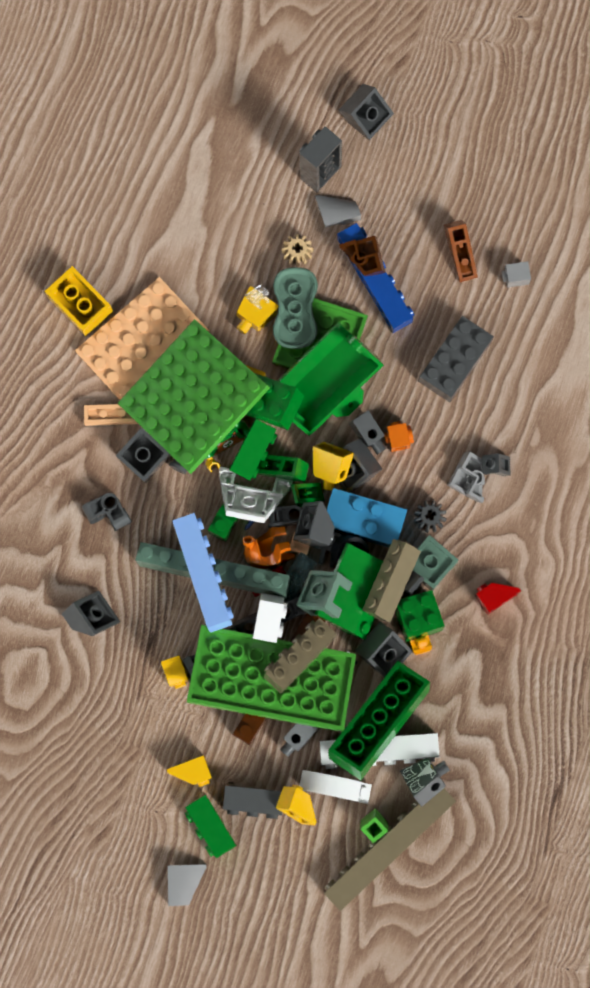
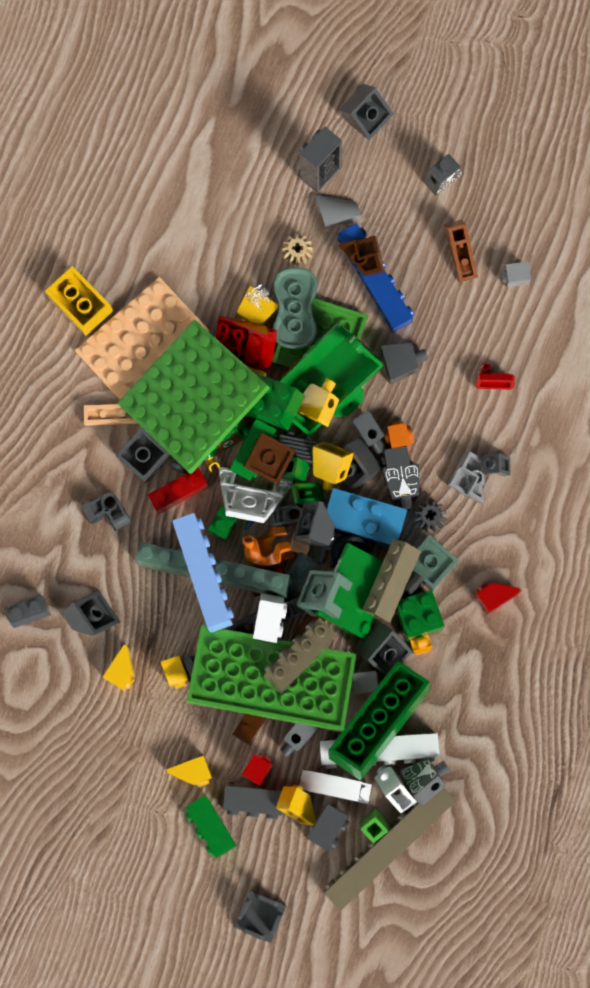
light grey slope [168,864,207,906] -> none
dark grey brick [419,316,494,403] -> none
none -> dark grey brick [6,595,51,628]
none -> yellow slope [103,644,135,691]
none -> red brick [147,468,209,515]
none -> red slope [216,316,278,370]
none -> dark grey panel [235,890,287,943]
none -> red brick [242,753,273,787]
none -> reddish brown plate [243,433,296,485]
none -> dark grey brick [279,431,318,466]
none -> yellow torso [298,378,339,427]
none -> dark grey brick [307,804,349,851]
none -> light grey brick [351,671,378,694]
none -> white torso [375,766,417,814]
none -> dark grey torso [381,343,427,384]
none -> dark grey brick [381,446,410,468]
none -> dark grey torso [382,464,419,510]
none -> dark grey torso [424,154,463,196]
none -> red piece [476,362,515,390]

